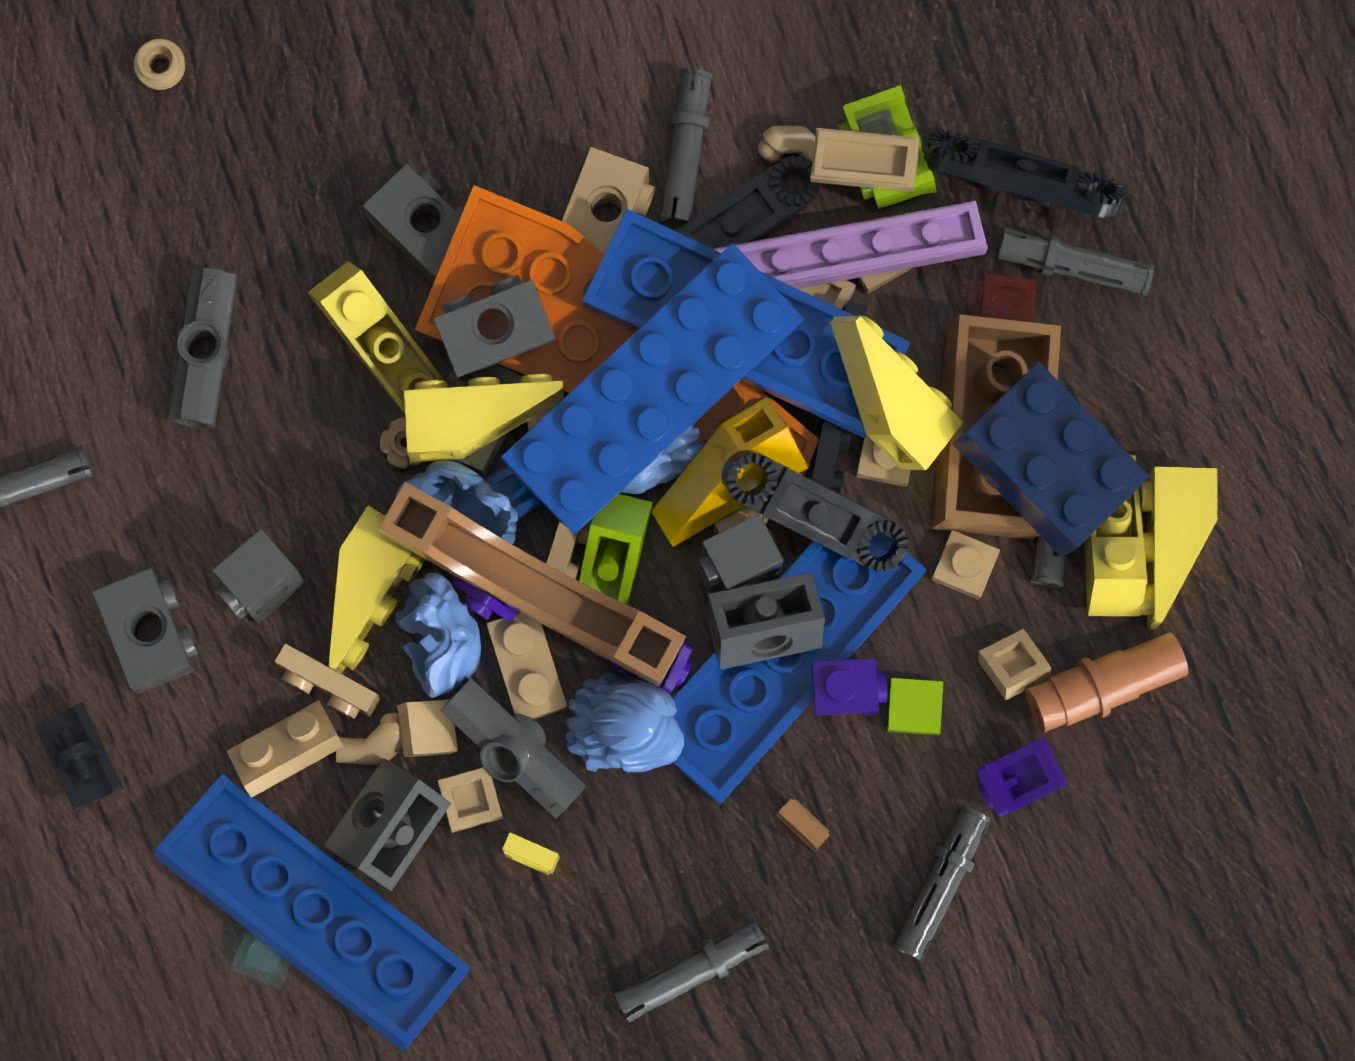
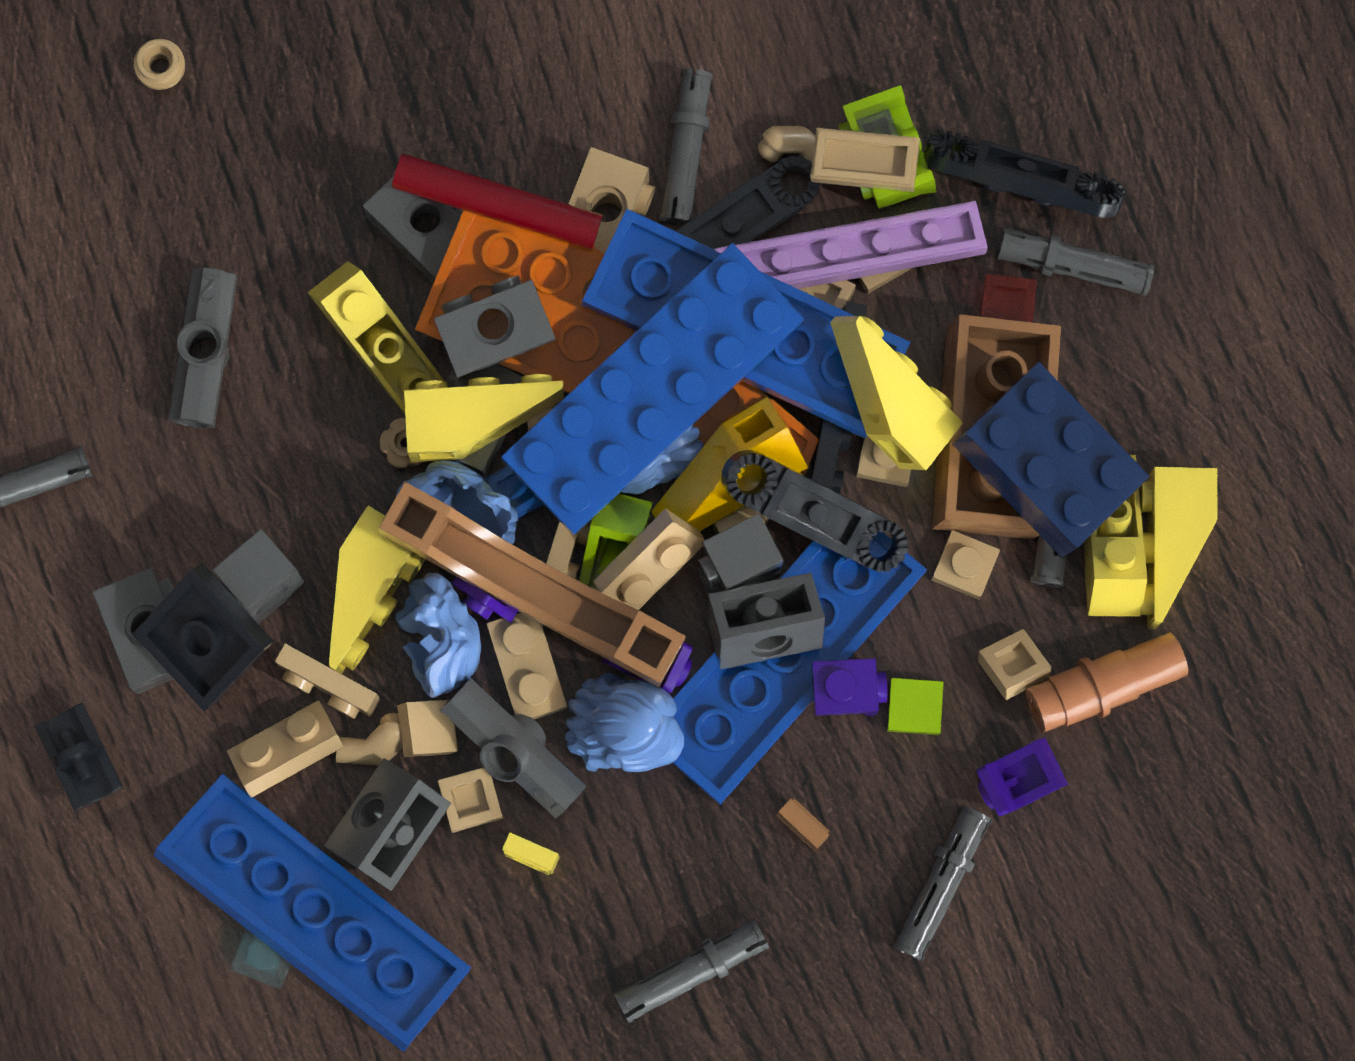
none -> black plate [133,563,274,711]
none -> dark red piece [392,153,603,250]
none -> tan plate [593,508,705,610]

